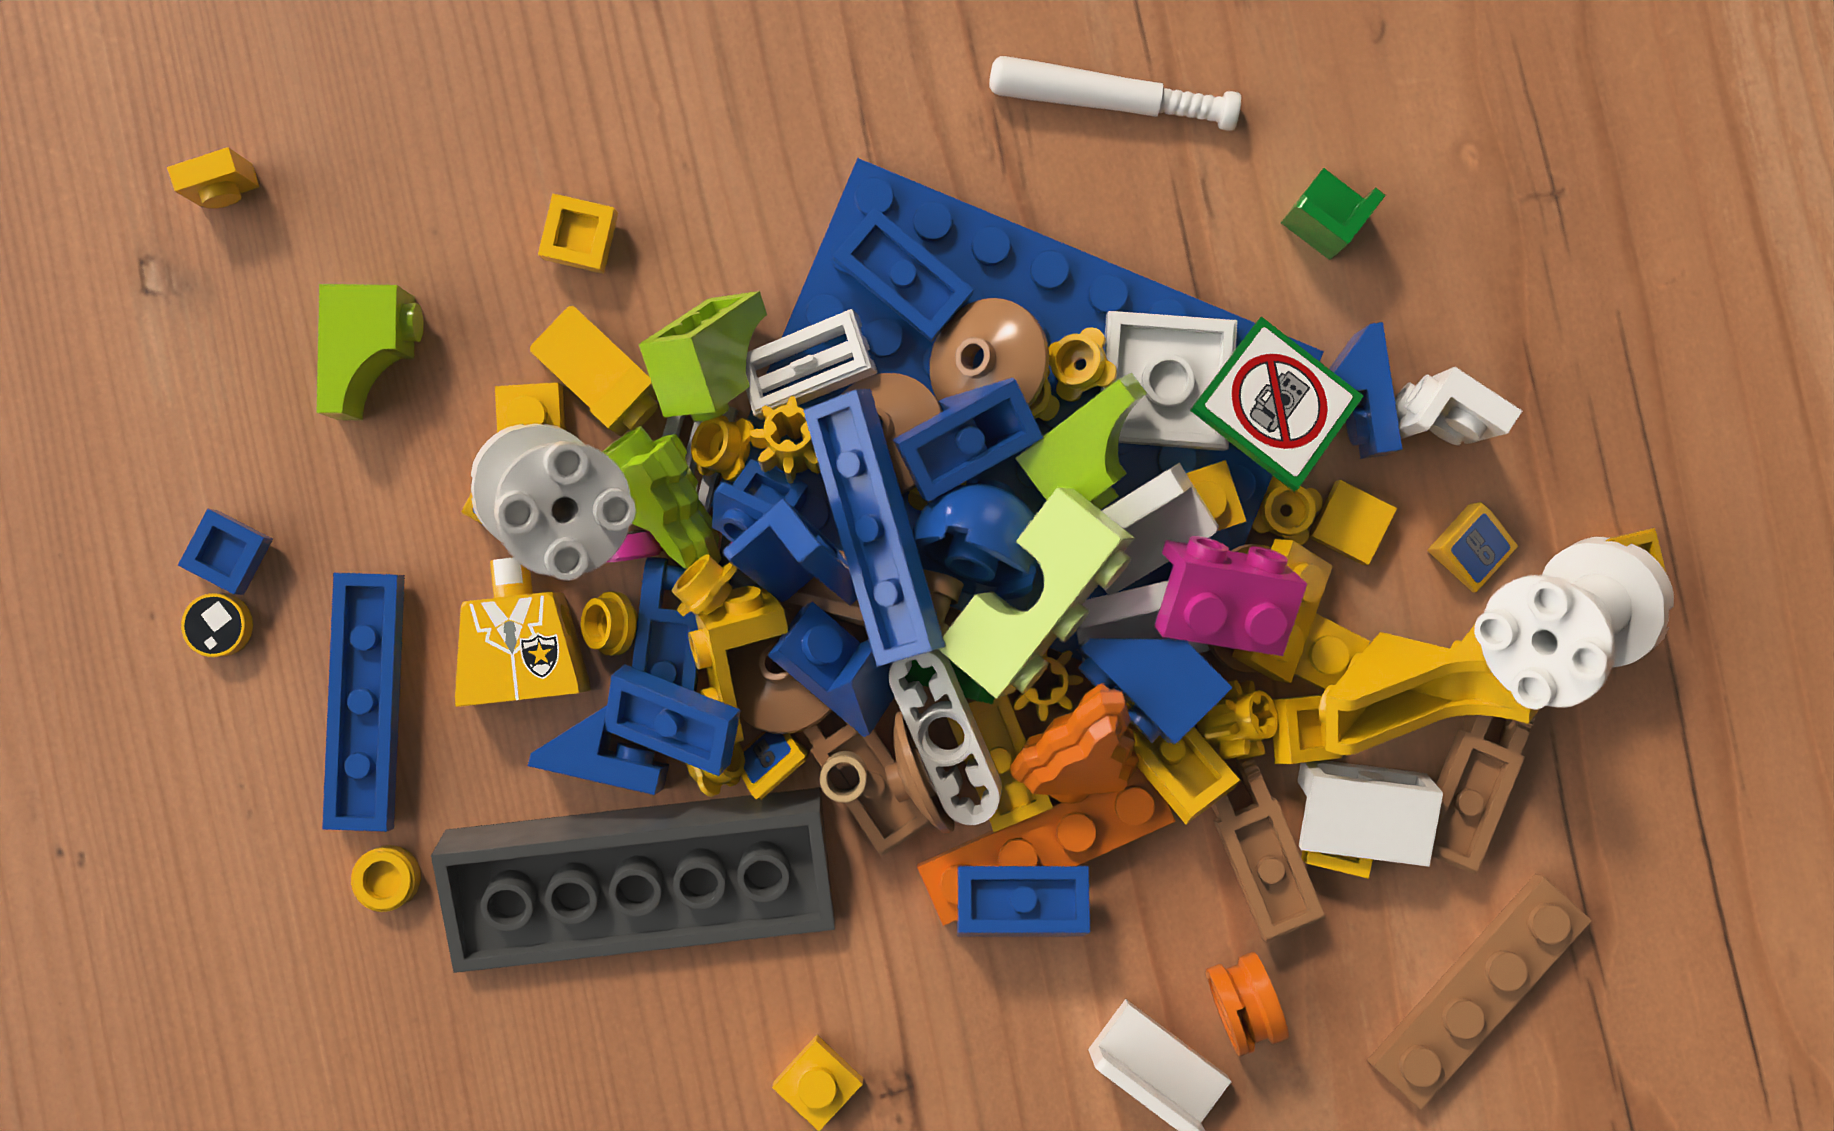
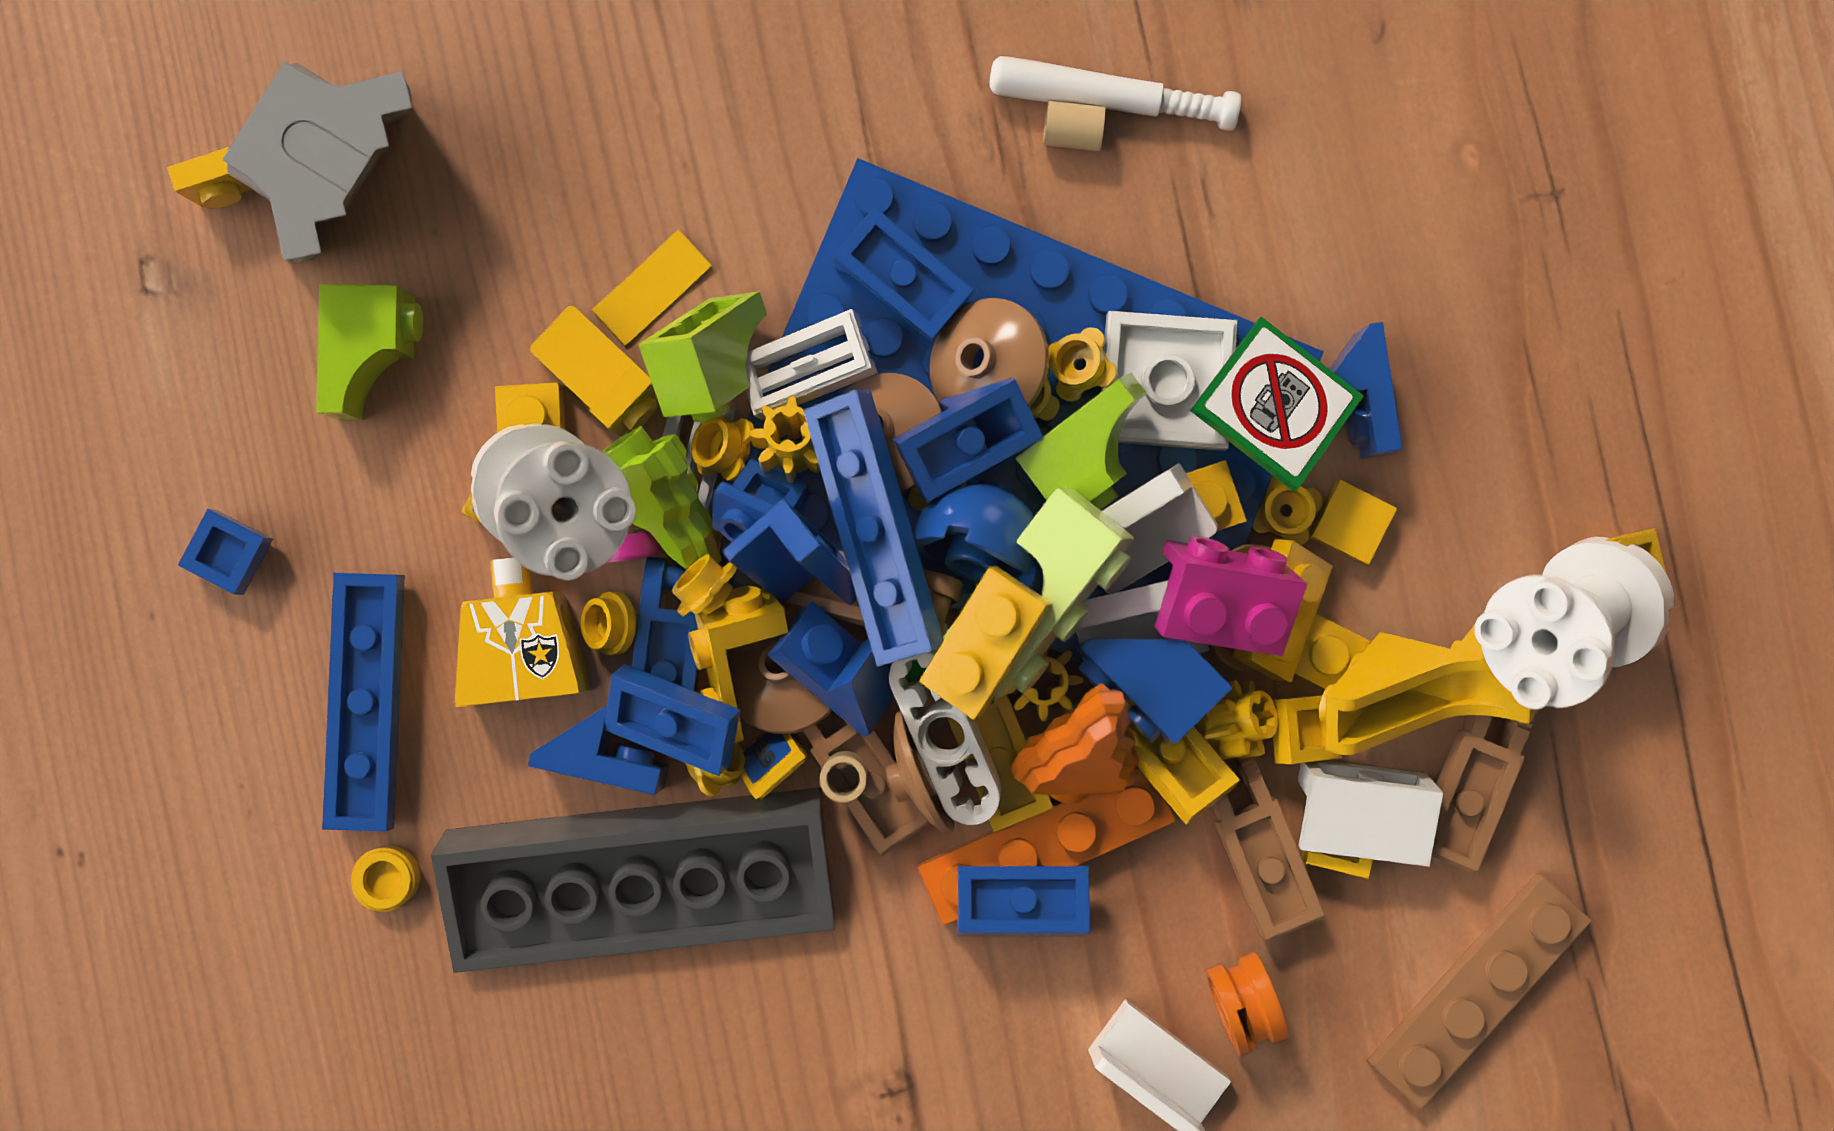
tile [181,593,253,657] -> none
yellow plate [538,193,619,274] -> none
yellow plate [772,1035,863,1131] -> none
green panel [1280,168,1386,260] -> none
white bracket [1395,367,1522,445] -> none
slope [1427,502,1518,593] -> none
none -> light grey slope [222,61,412,263]
none -> yellow sticker [592,229,712,346]
none -> yellow plate [919,566,1052,720]
none -> tan hinge [1043,101,1105,152]

